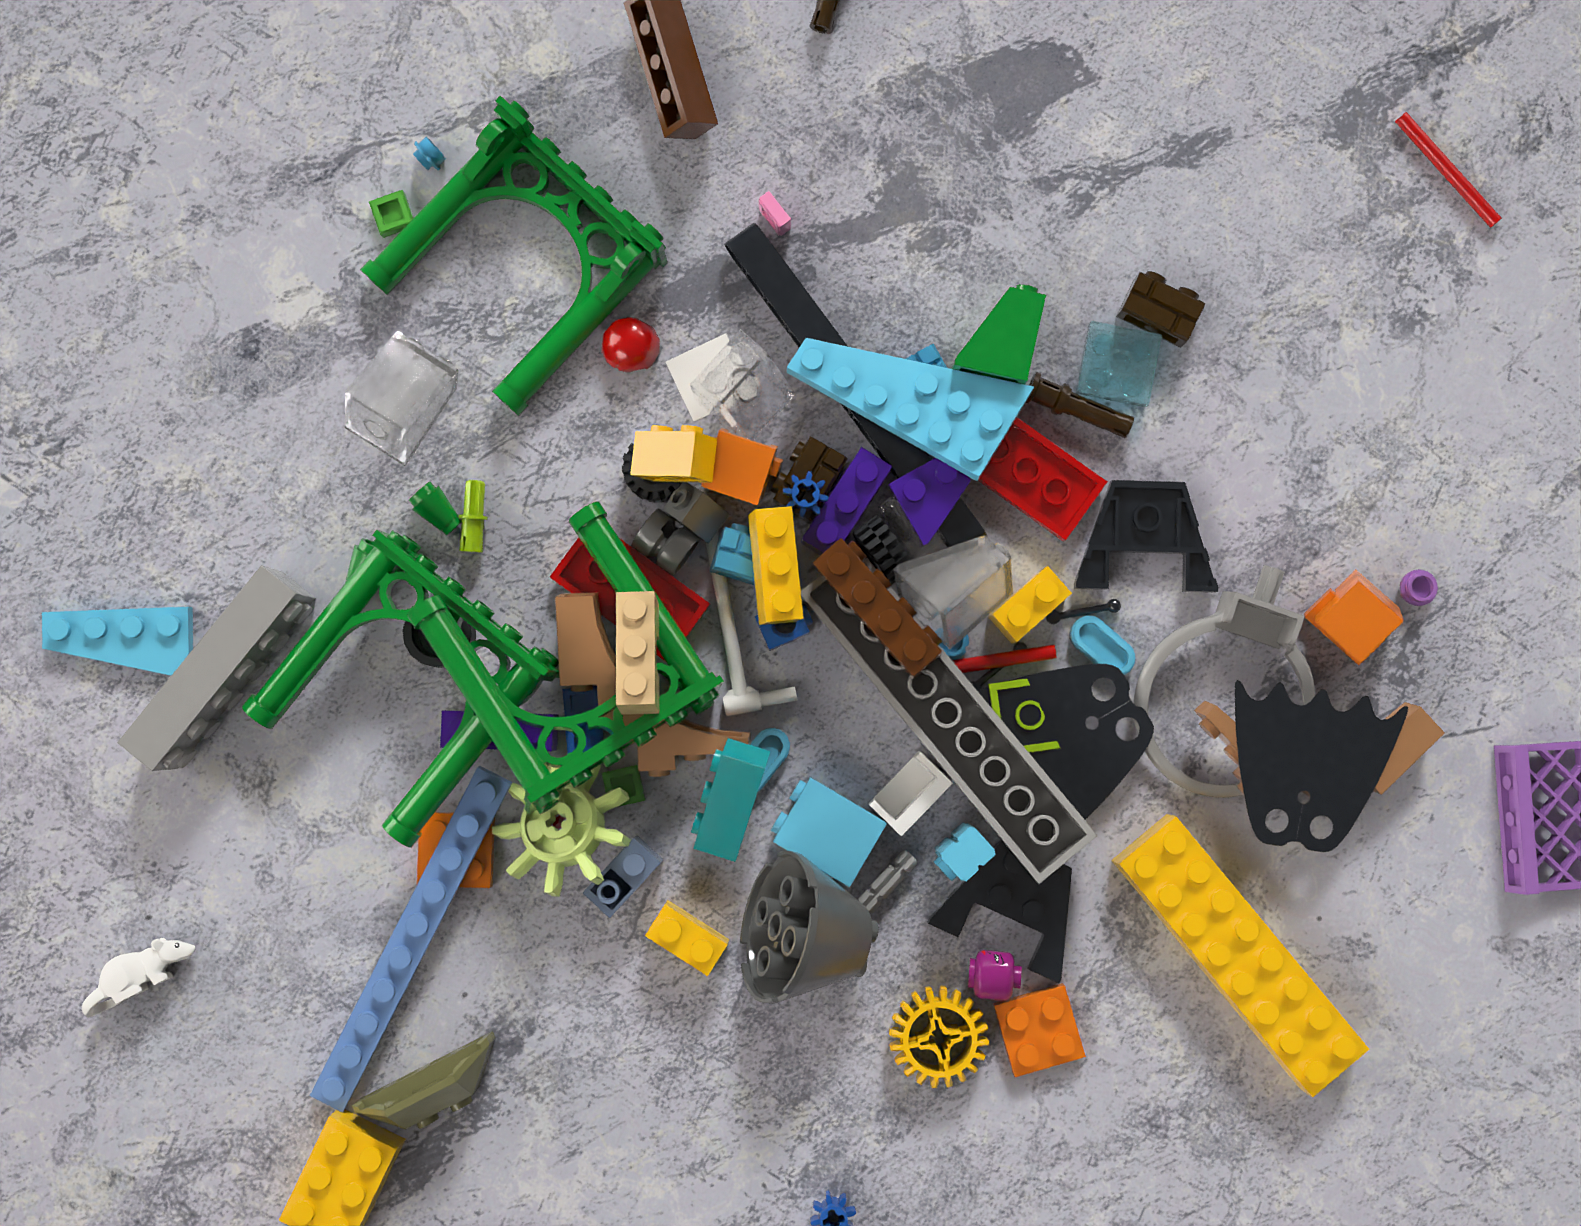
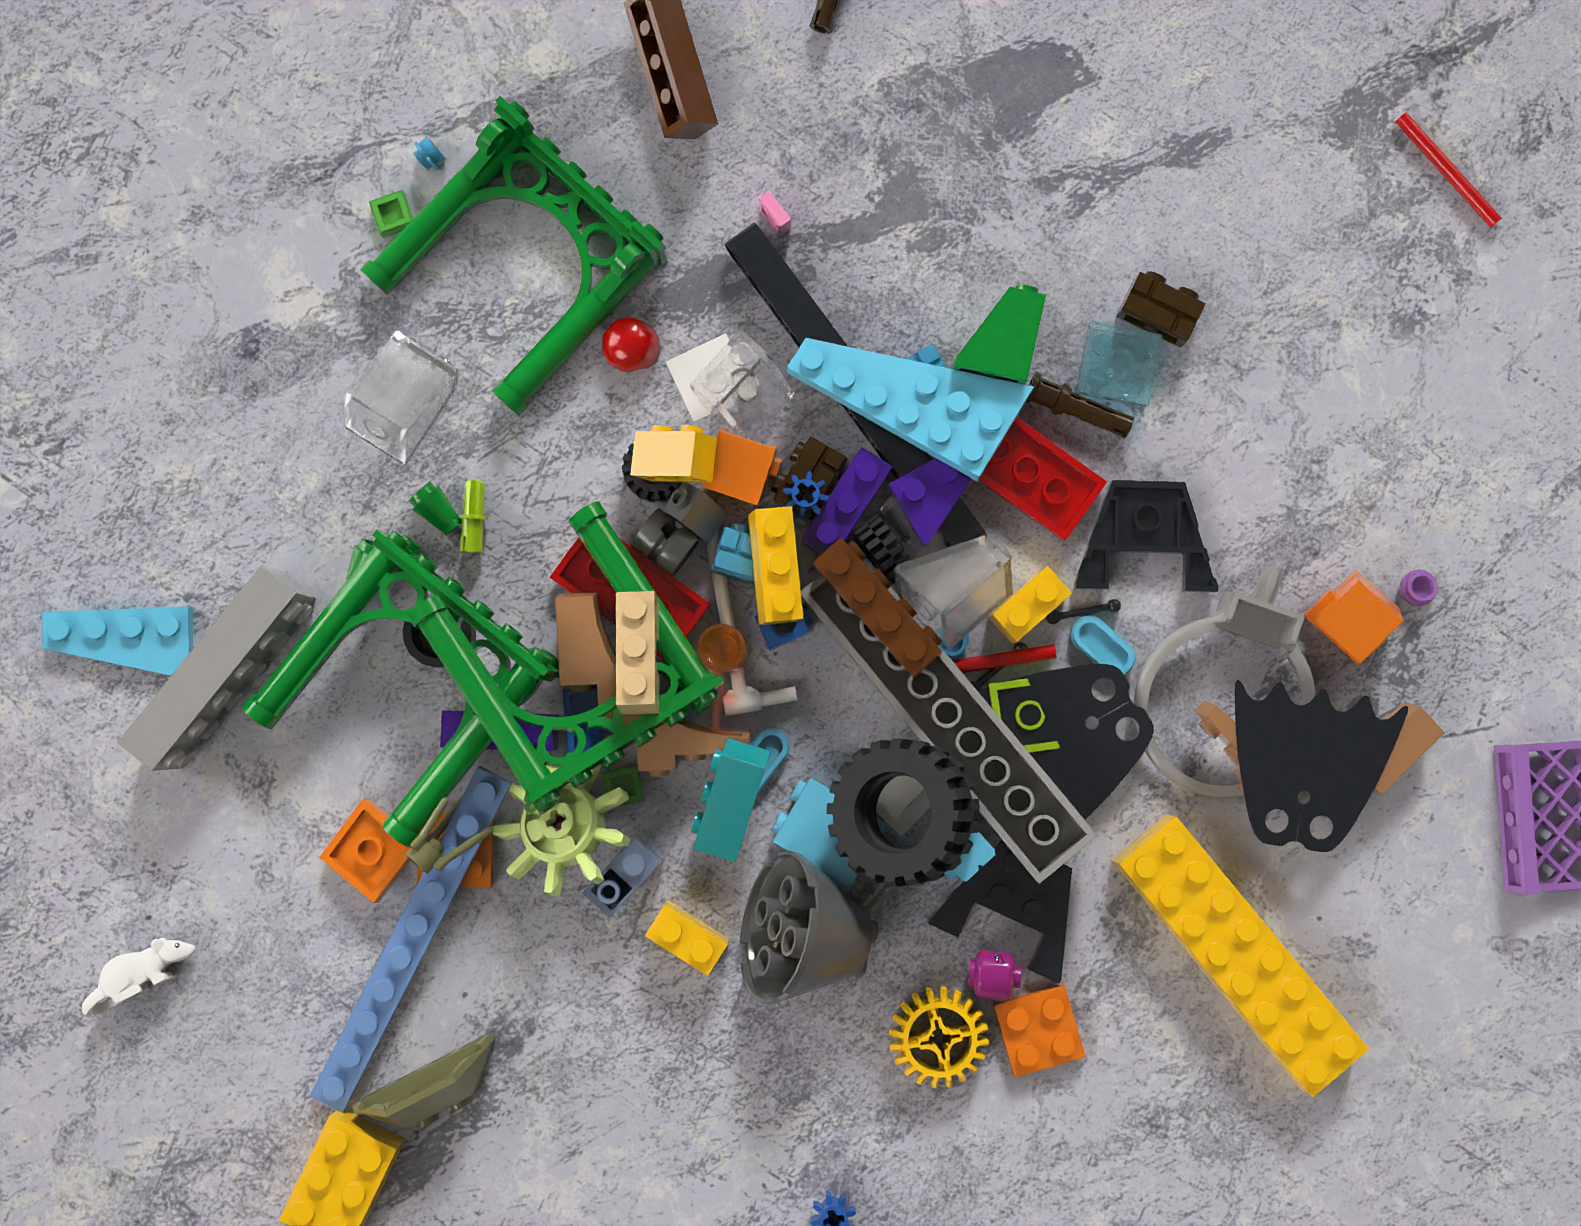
none -> orange plate [319,799,411,903]
none -> olive plant [405,797,493,874]
none -> clear orange wheel [697,624,750,674]
none -> black tyre [826,739,980,887]

